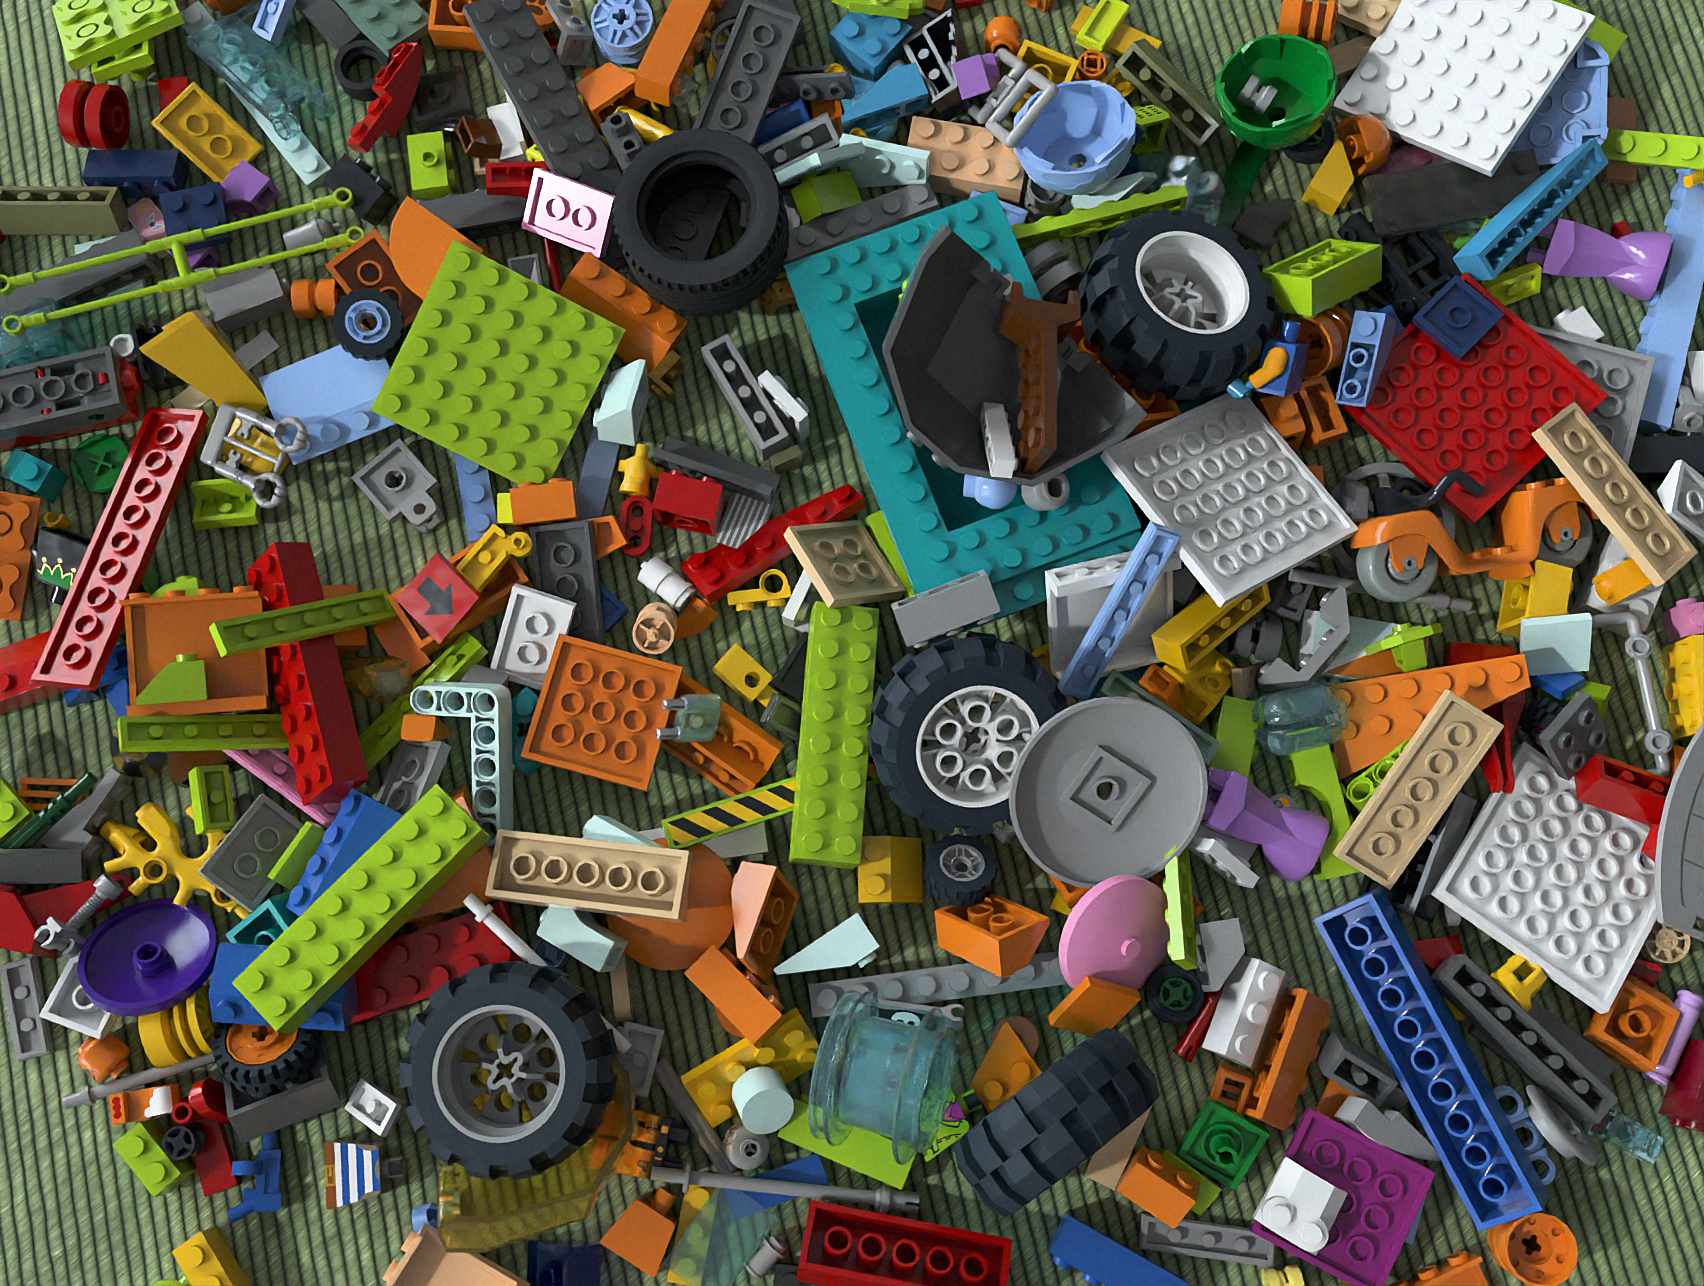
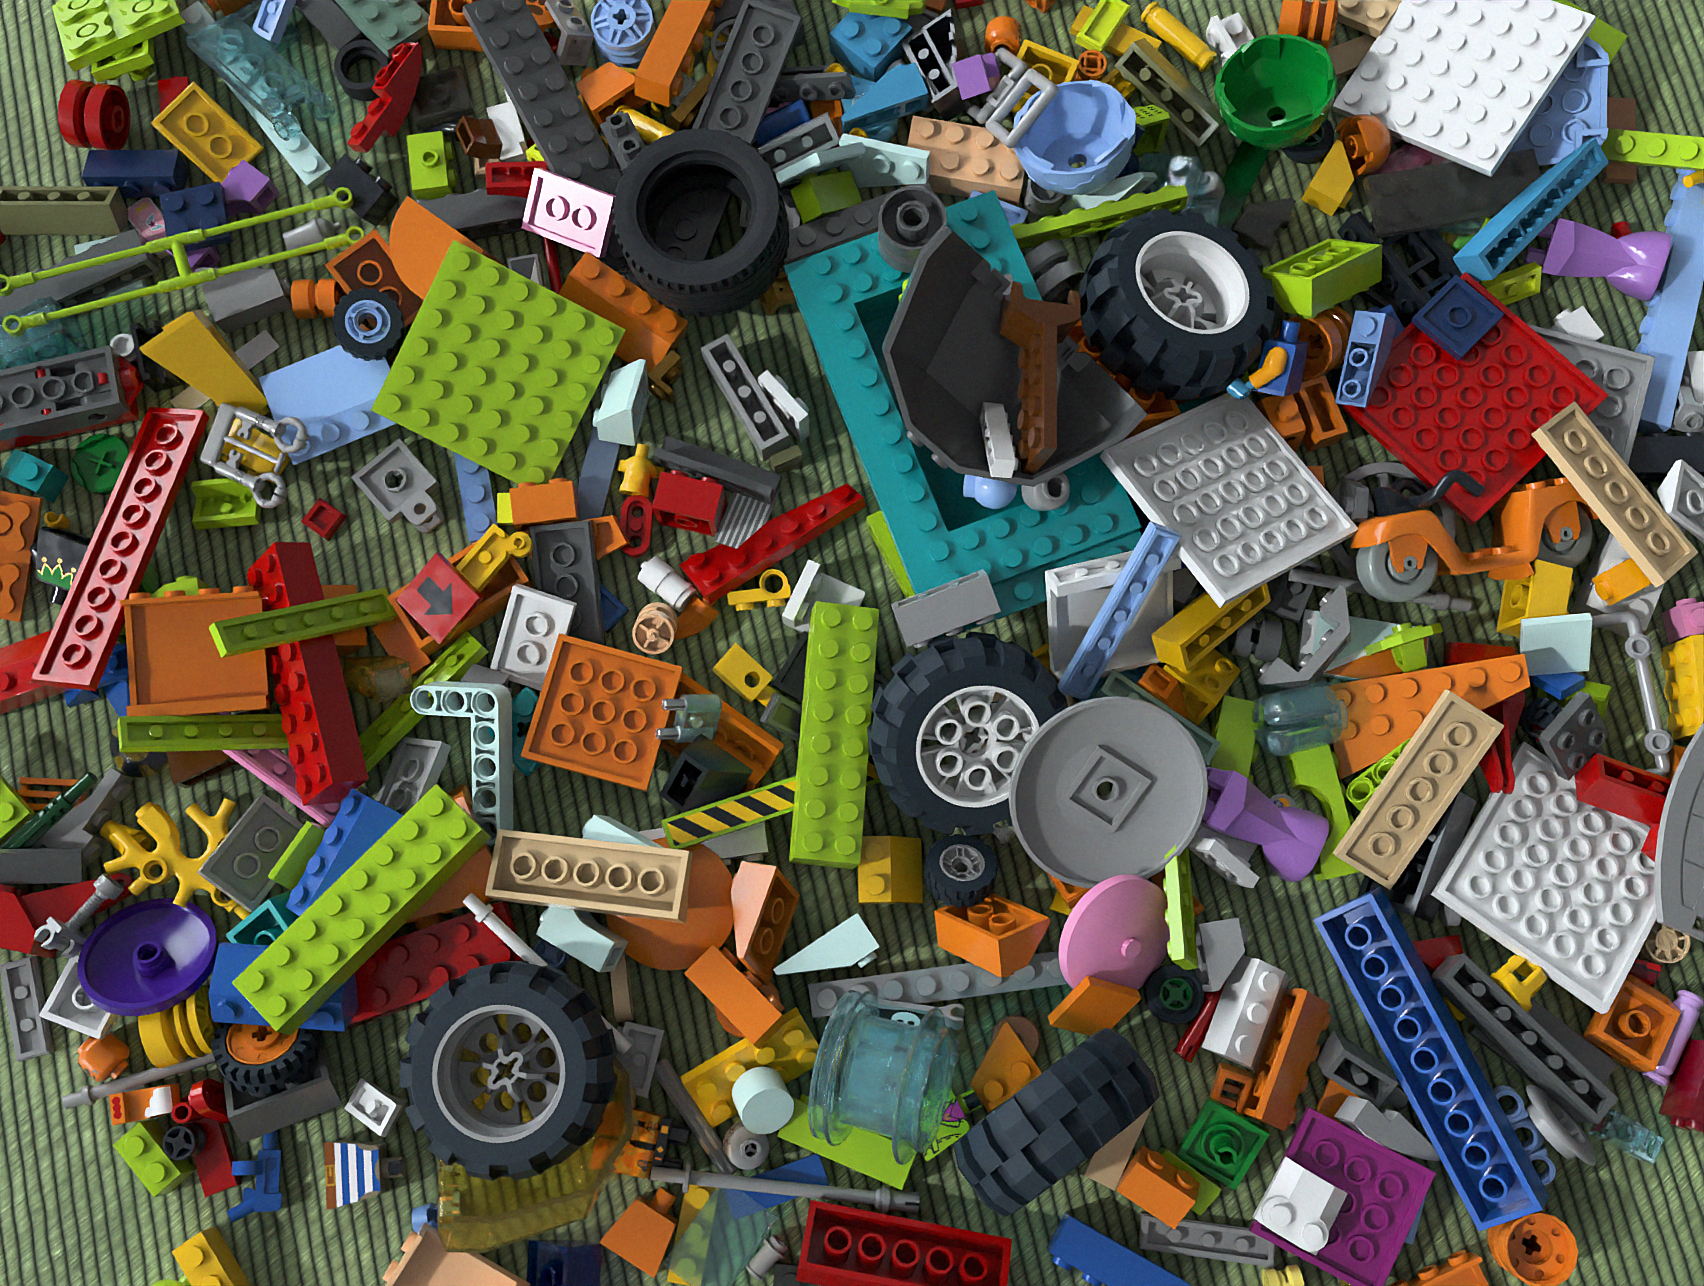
lime slope [135,654,209,705] -> none
lime slope [188,764,236,835] -> none
orange slope [401,714,452,742] -> none
tan plate [783,520,906,608] -> none
tan tile [1231,665,1256,700] -> none
light grey wheel [1235,74,1278,117] -> none
none -> red tile [301,498,347,541]
none -> black slope [659,734,753,813]
none -> pearl gold plate [667,72,713,132]
none -> dark grey wheel [878,187,947,273]
none -> yellow axle [1141,1,1217,72]
none -> white bracket [1205,12,1254,67]

